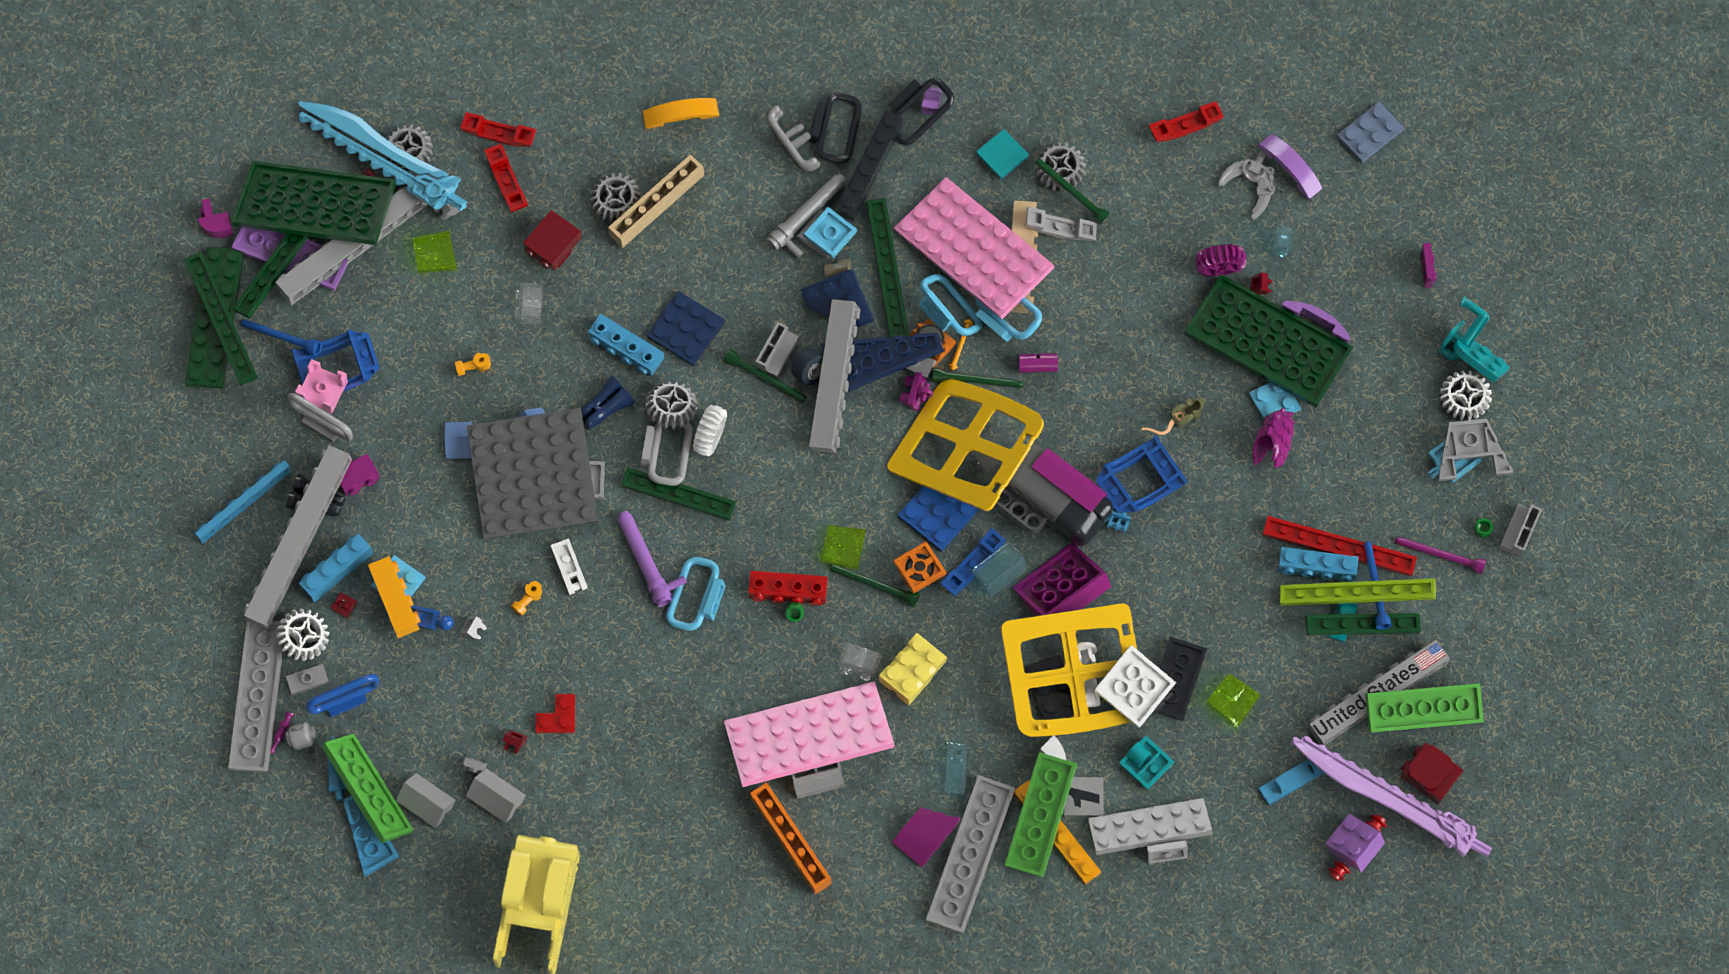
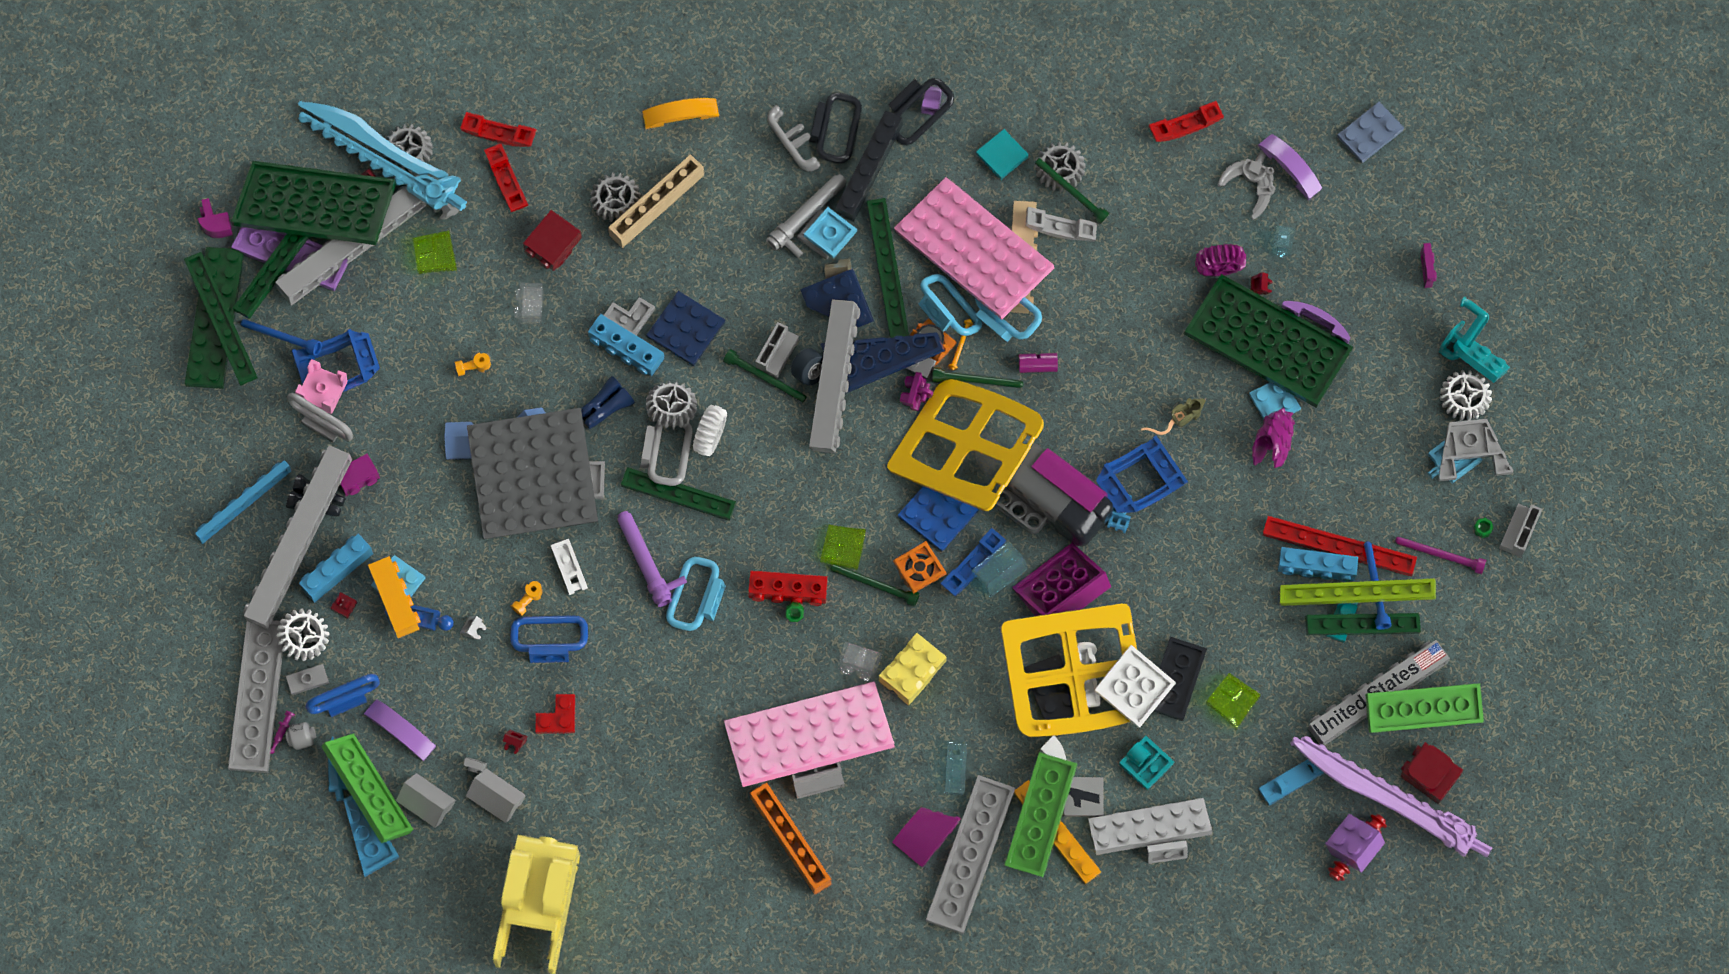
none -> medium lavender slope [364,699,436,761]
none -> blue bar [510,615,588,663]
none -> light grey plate [604,297,655,336]

